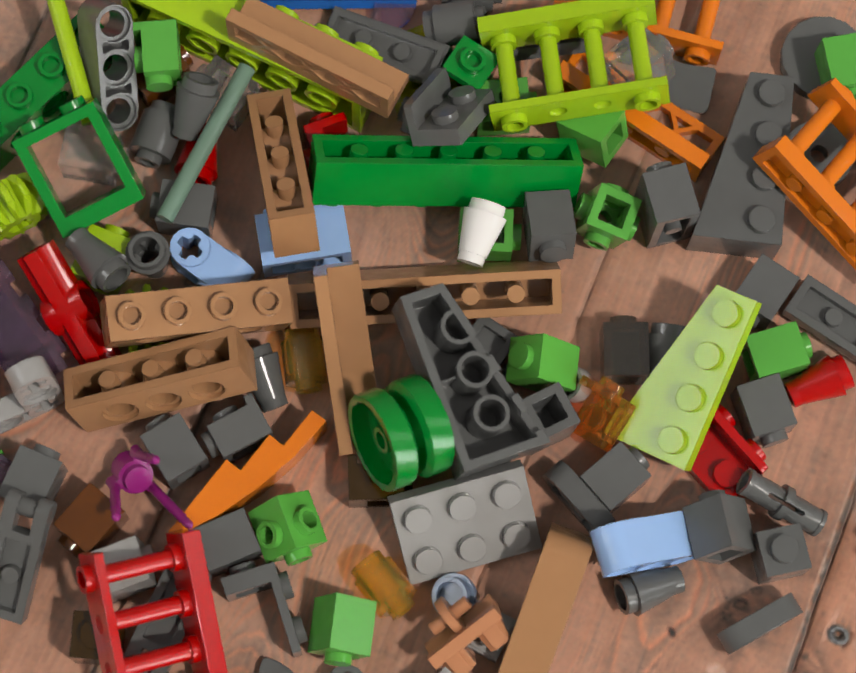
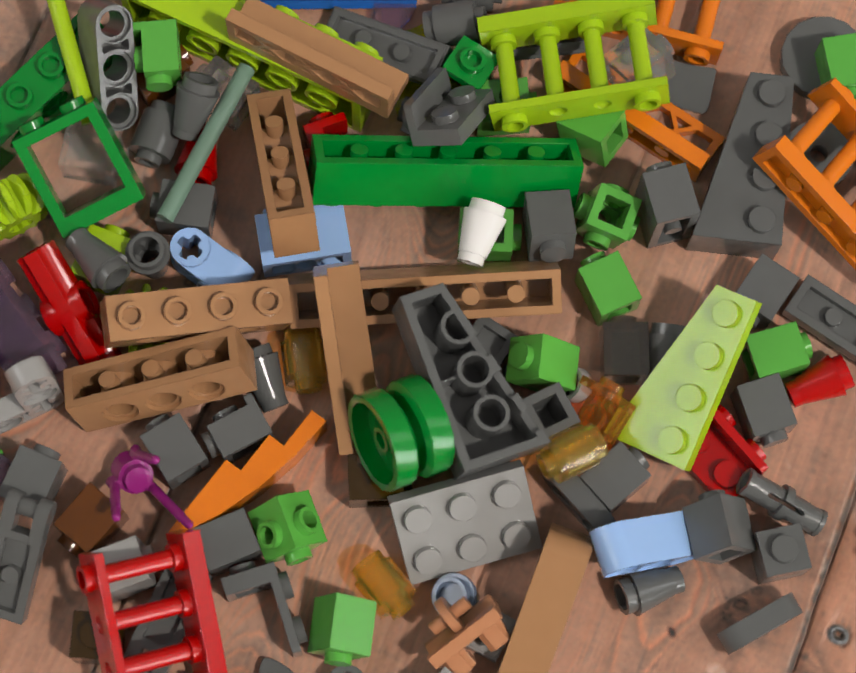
none -> clear yellow brick [536,423,608,484]
none -> bright green brick [574,251,642,327]

